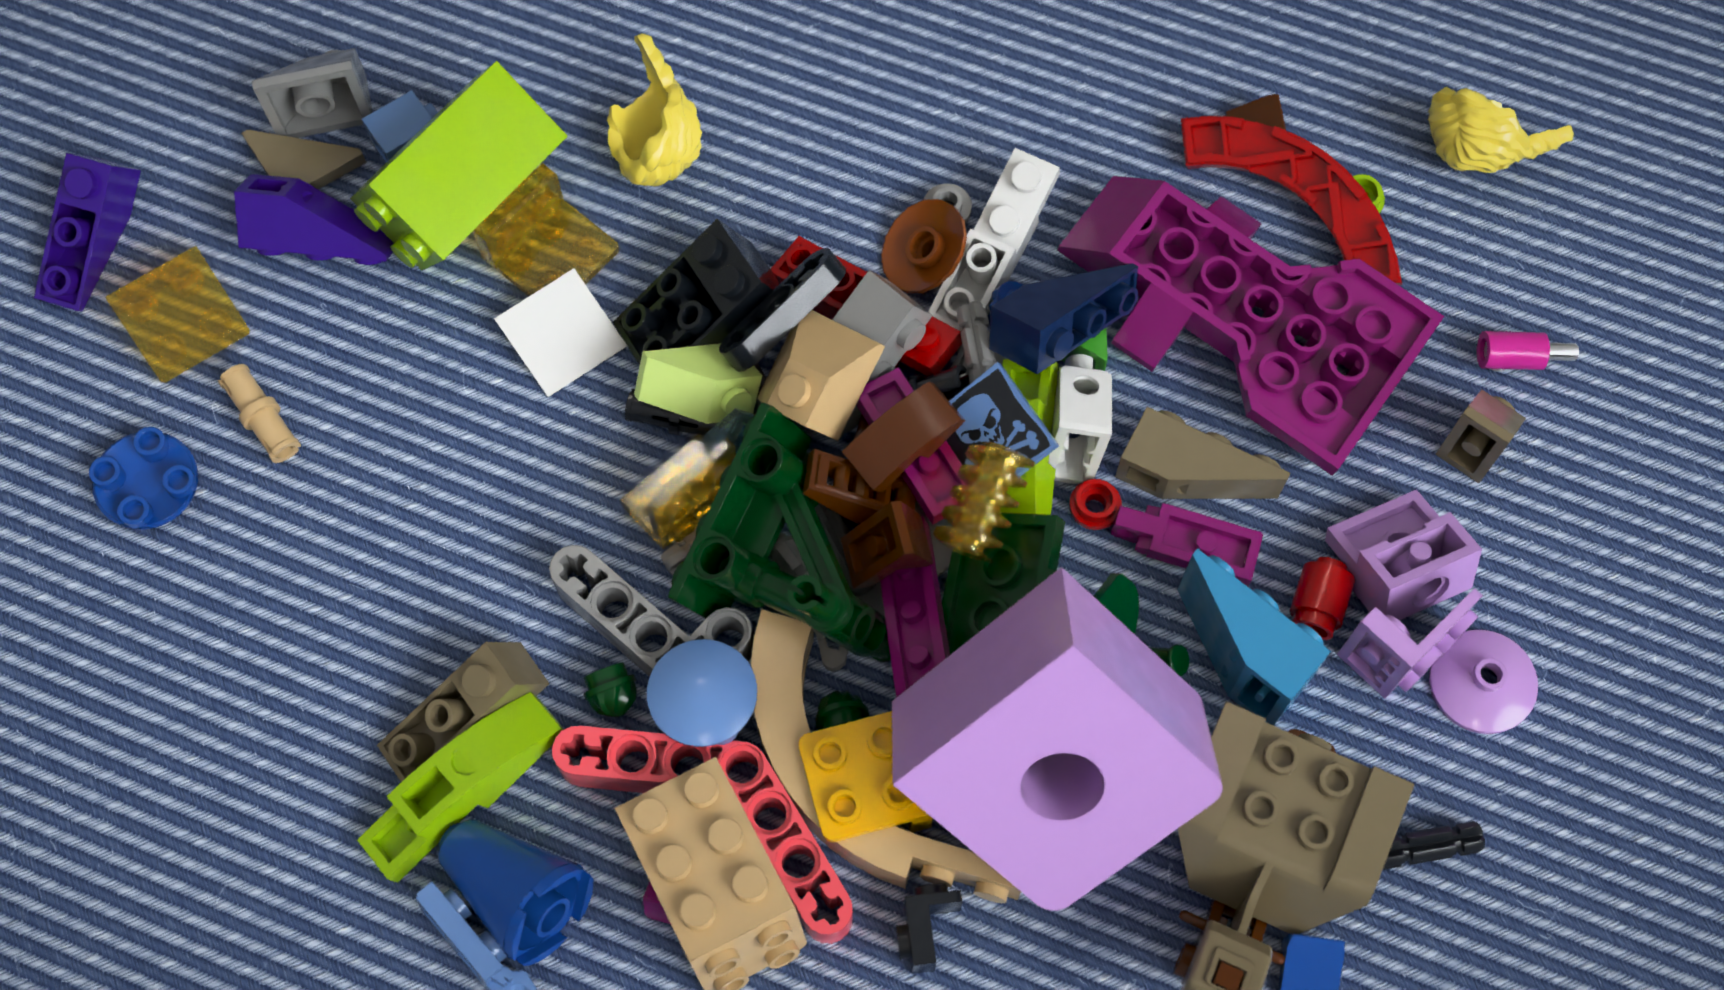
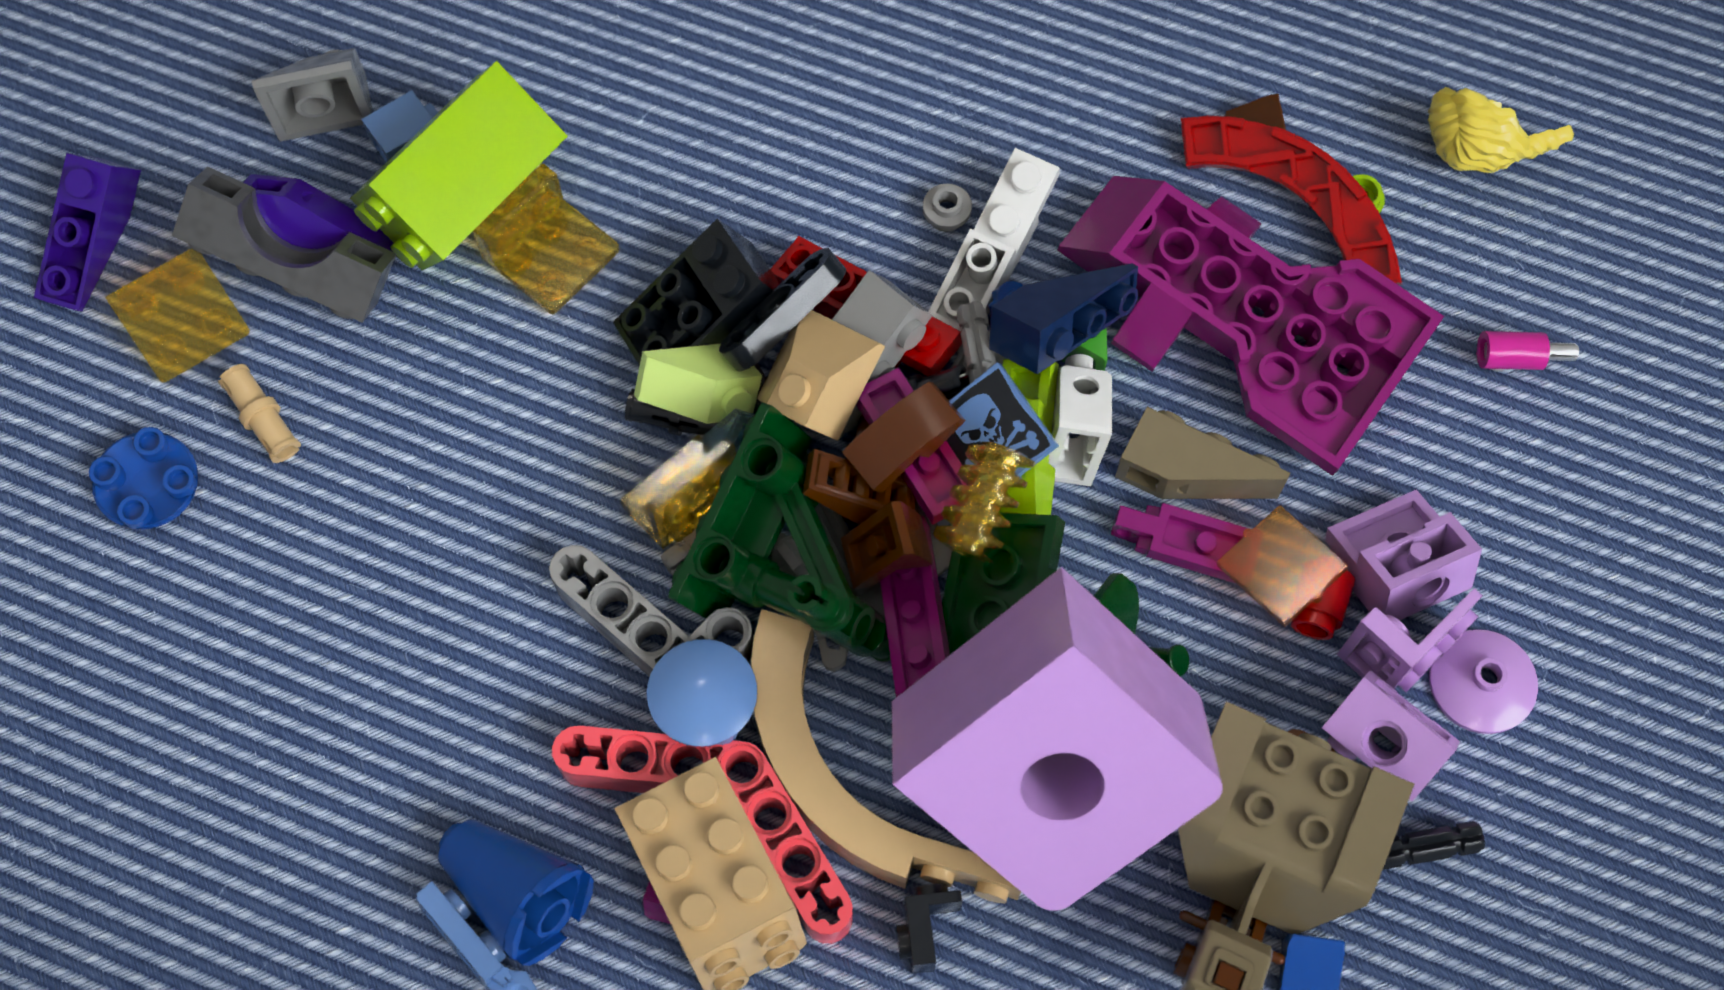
dark tan tile [241,129,367,189] -> none
lime slope [357,692,565,883] -> none
dark tan slope [377,642,549,782] -> none
white sticker [494,268,627,397] -> none
dark green plate [583,663,637,717] -> none
light yellow hair [606,34,702,187] -> none
yellow bracket [799,711,933,842] -> none
dark green plate [815,690,870,730] -> none
dark orange dish [881,199,967,293] -> none
red plate [1069,479,1122,530] -> none
dark azure slope [1177,548,1331,726] -> none
dark tan slope [1435,389,1526,483] -> none
none -> flat silver arch [172,166,396,323]
none -> clear orange piece [1217,505,1348,627]
none -> lavender brick [1322,670,1460,801]

